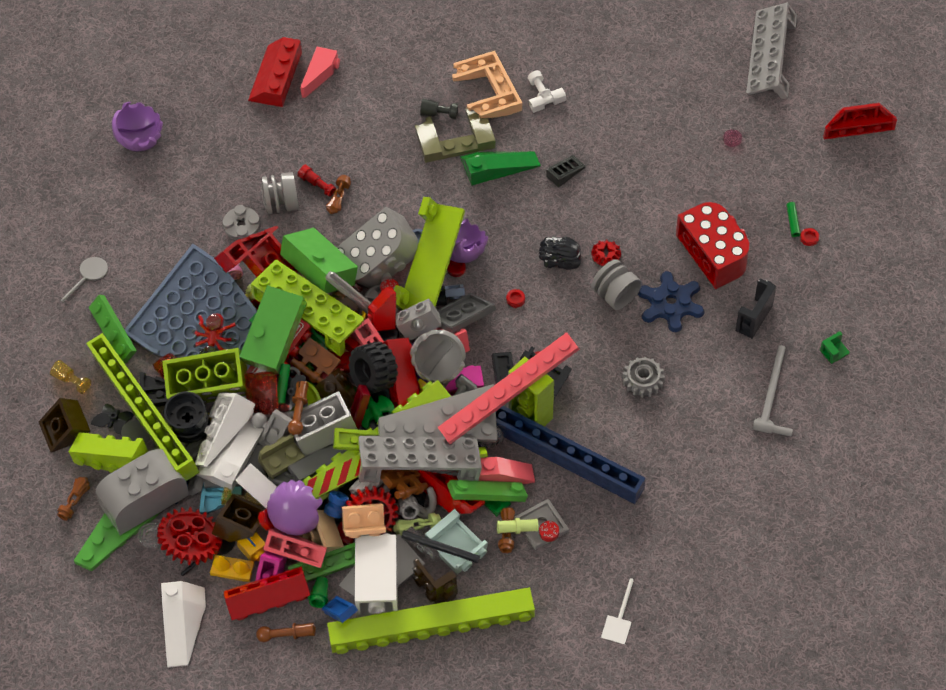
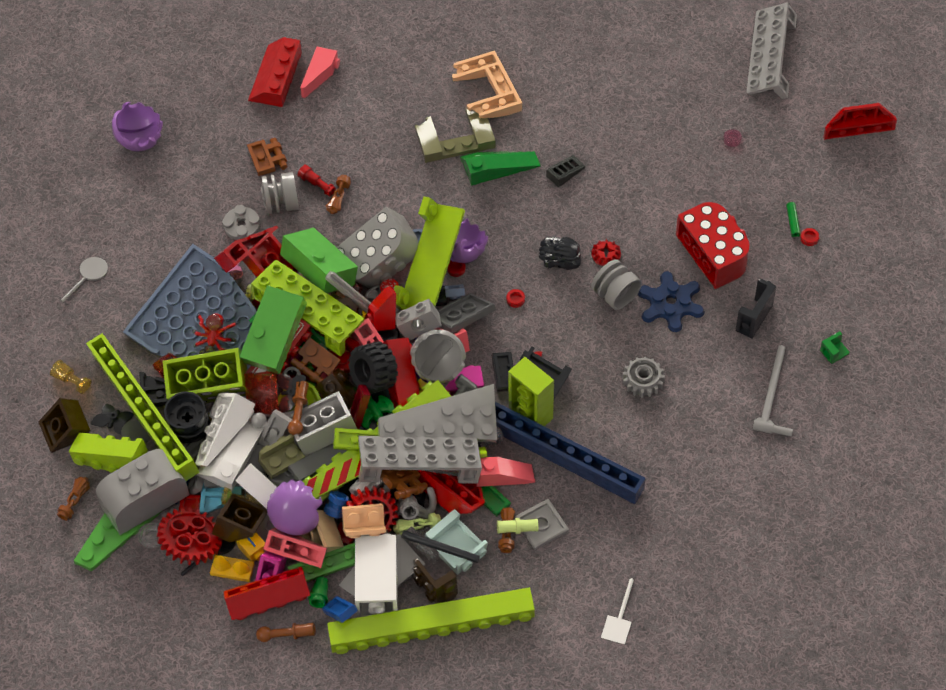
bright green plate [89,295,137,364] -> none
white wedge [161,581,206,668] -> none
red tile [258,509,275,530] -> none
green piece [275,364,291,404] -> none
pearl dark grey piece [420,98,458,119] -> none
coral plate [438,332,580,444] -> none
bright green plate [447,480,528,502] -> none
white bar [528,70,566,113] -> none
red tile [539,521,559,542] -> none
none -> red tile [178,495,201,512]
none -> dark orange plate [247,138,288,176]

